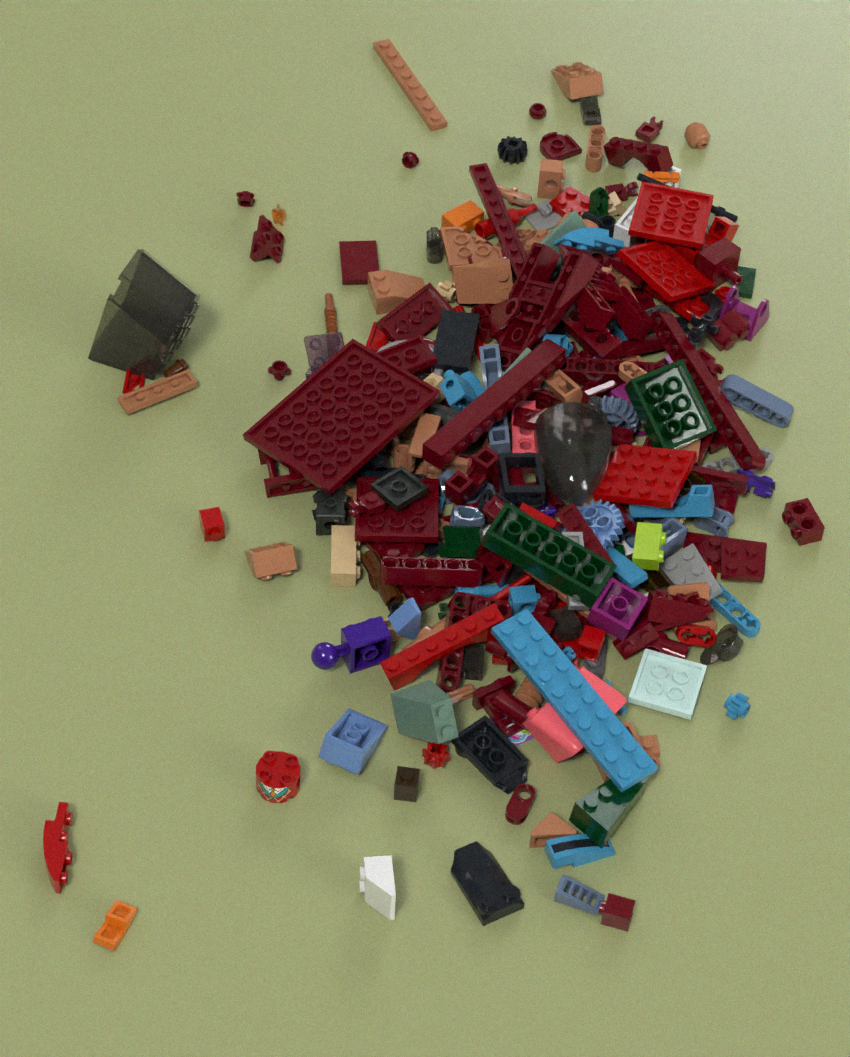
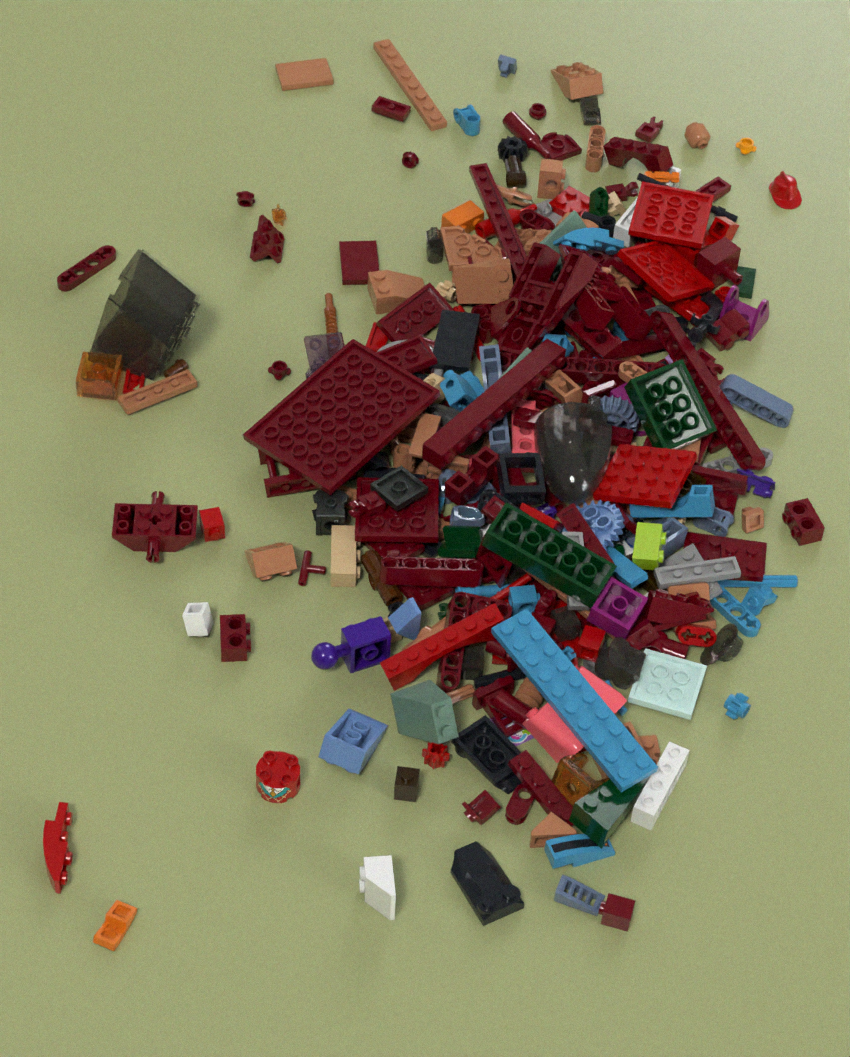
none -> dark red beam [57,245,116,292]
none -> clear orange brick [76,352,123,400]
none -> dark red slope [112,491,198,563]
none -> white brick [182,602,214,637]
none -> dark red brick [220,614,251,662]
none -> nougat tile [275,58,333,91]
none -> dark red piece [298,550,326,586]
none -> dark red plate [371,96,411,122]
none -> dark azure piece [453,104,480,136]
none -> dark red bracket [462,790,501,826]
none -> black axle [474,667,527,689]
none -> sand blue tile [498,54,517,78]
none -> dark red piece [503,111,550,159]
none -> dark brown piece [505,155,526,188]
none -> dark red plate [507,750,575,827]
none -> dark red piece [520,209,555,230]
none -> clear orange hose [551,753,610,807]
none -> clear smoke piece [595,637,646,690]
none -> white brick [631,741,690,830]
none -> light grey plate [654,556,741,589]
none -> dark red plate [696,176,731,202]
none -> dark azure axle [717,575,798,587]
none -> light orange plate [736,138,757,154]
none -> dark azure bracket [741,584,778,616]
none -> nougat tile [742,506,764,533]
none -> red piece [769,171,802,210]

